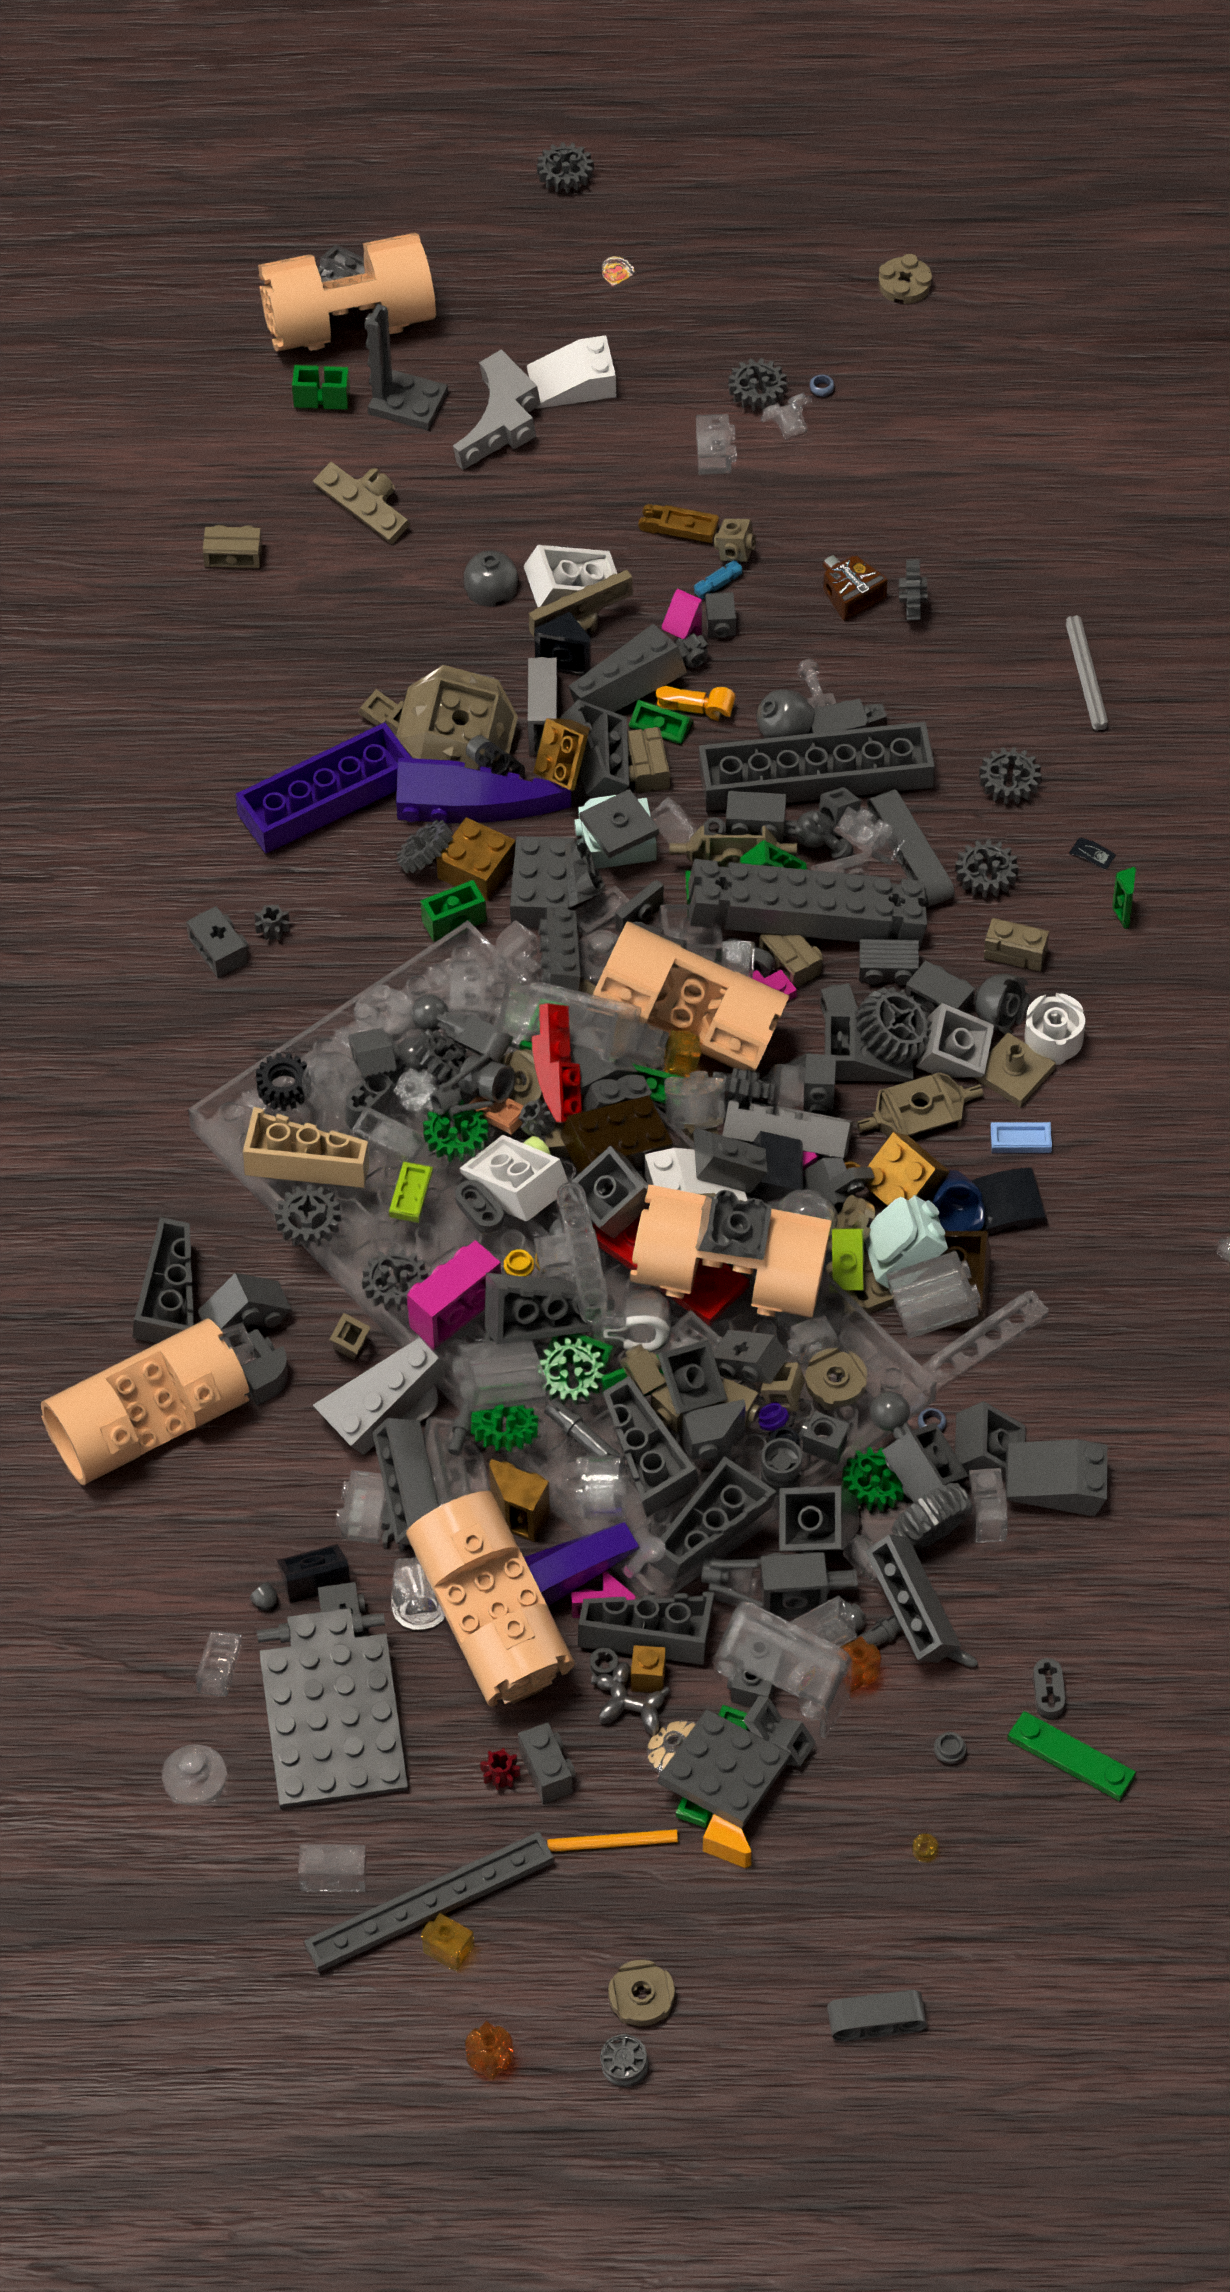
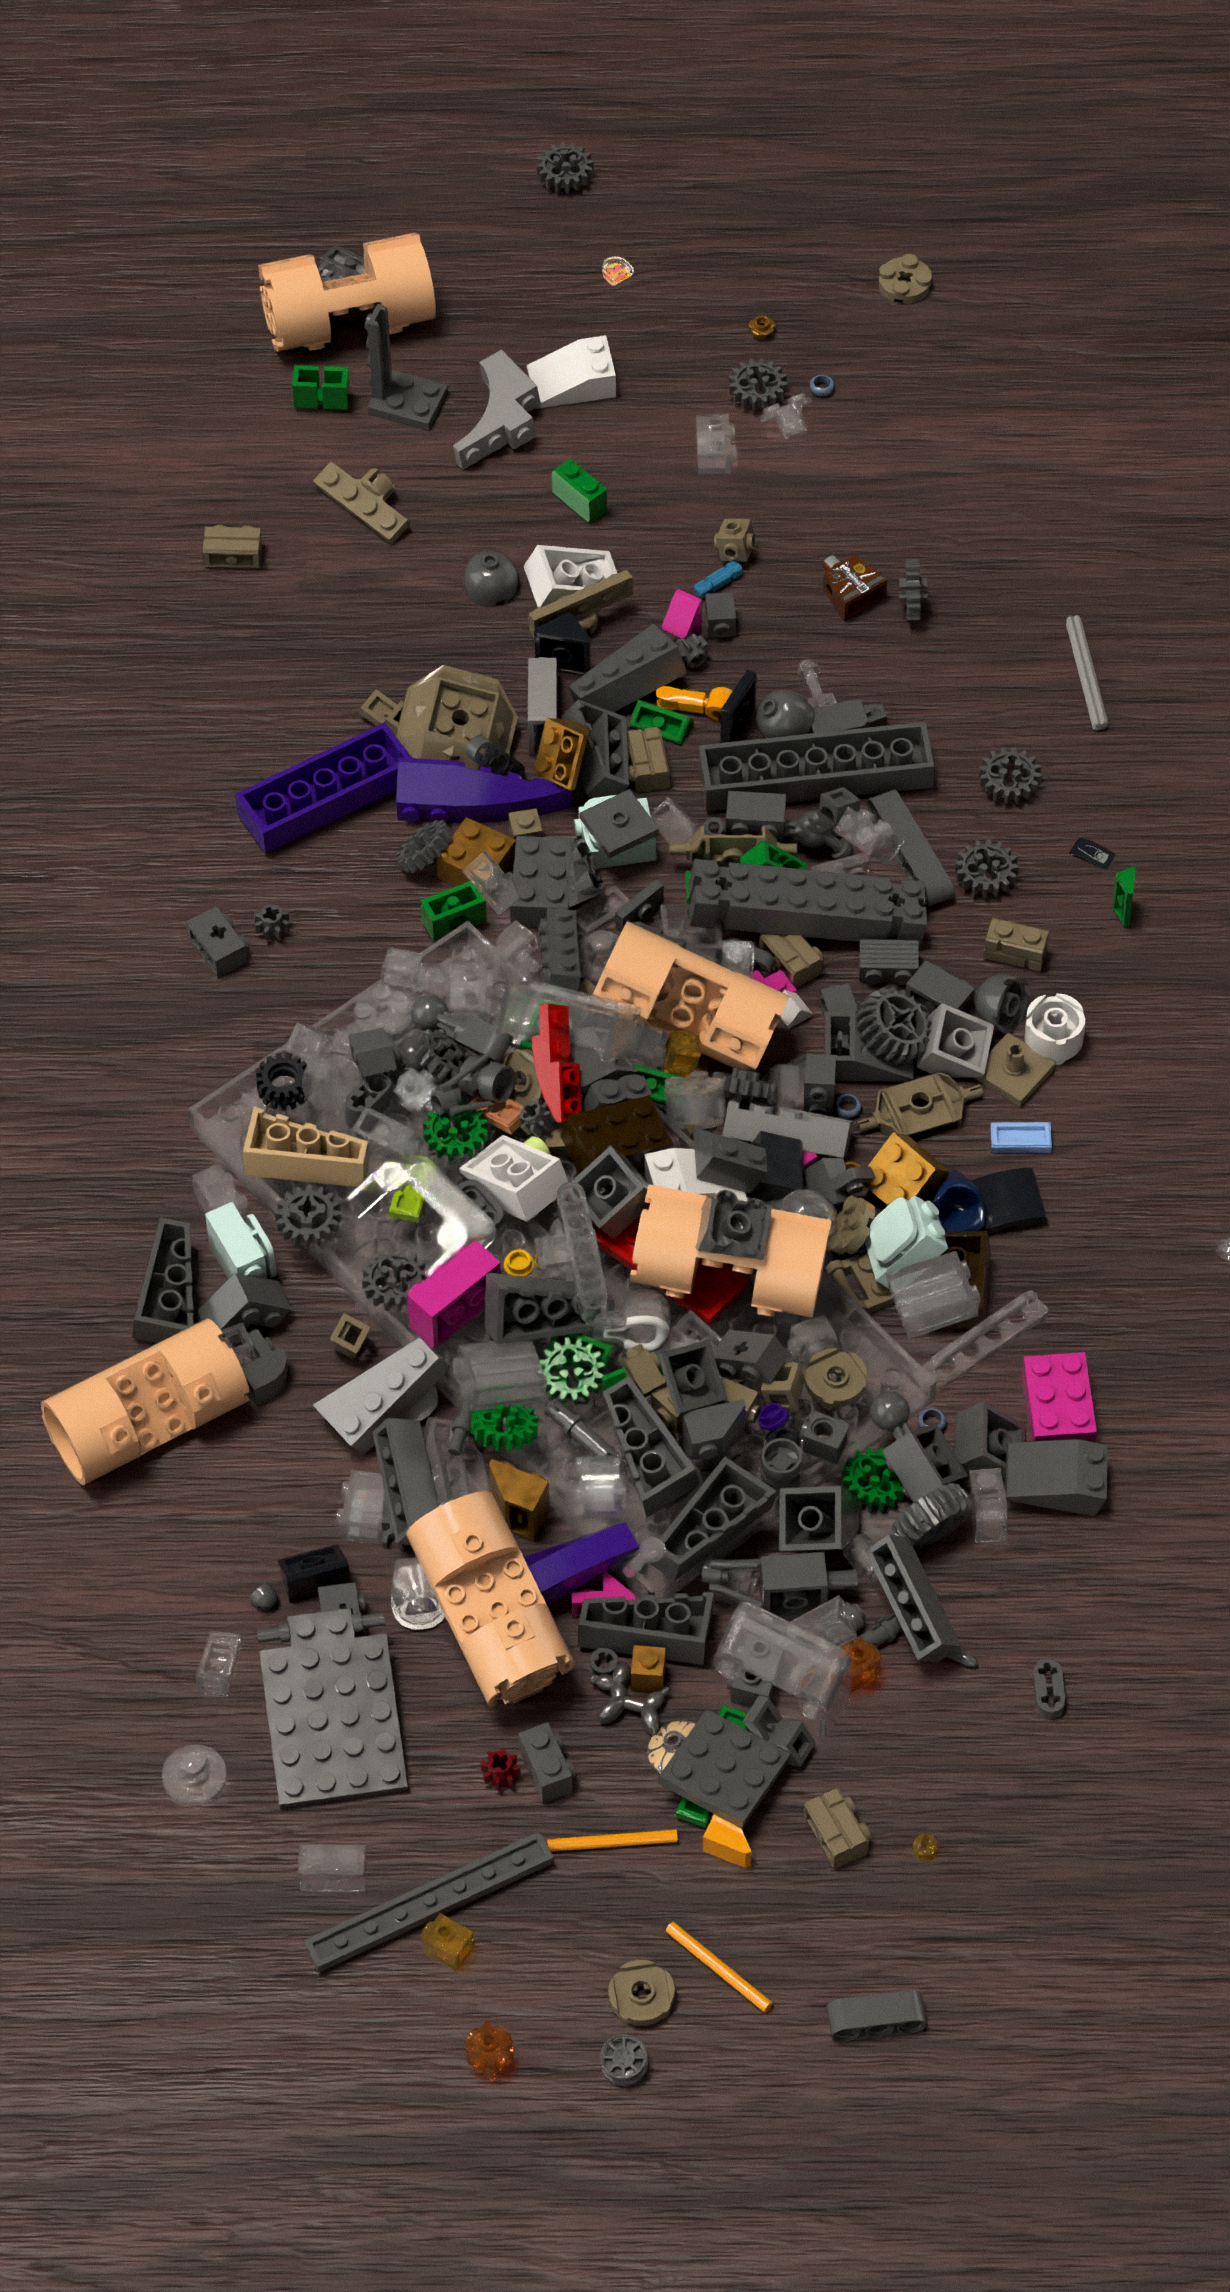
pearl gold hinge [638,504,719,543] -> none
lime plate [832,1228,864,1290] -> none
dark grey plate [934,1732,966,1764] -> none
green plate [1007,1711,1136,1801] -> none
none -> clear brick [192,1163,250,1223]
none -> light aqua brick [205,1202,277,1279]
none -> clear brick [284,1023,332,1063]
none -> clear windscreen [347,1156,497,1278]
none -> clear brick [381,947,428,994]
none -> clear slope [462,851,522,916]
none -> dark tan brick [508,808,542,840]
none -> green brick [551,459,607,523]
none -> light orange bar [665,1922,773,2013]
none -> black plate [720,670,757,743]
none -> pearl gold plate [749,315,775,340]
none -> white slope [780,990,813,1029]
none -> dark tan brick [804,1788,871,1869]
none -> sand blue piece [834,1094,861,1119]
none -> dark pink brick [1022,1352,1097,1443]

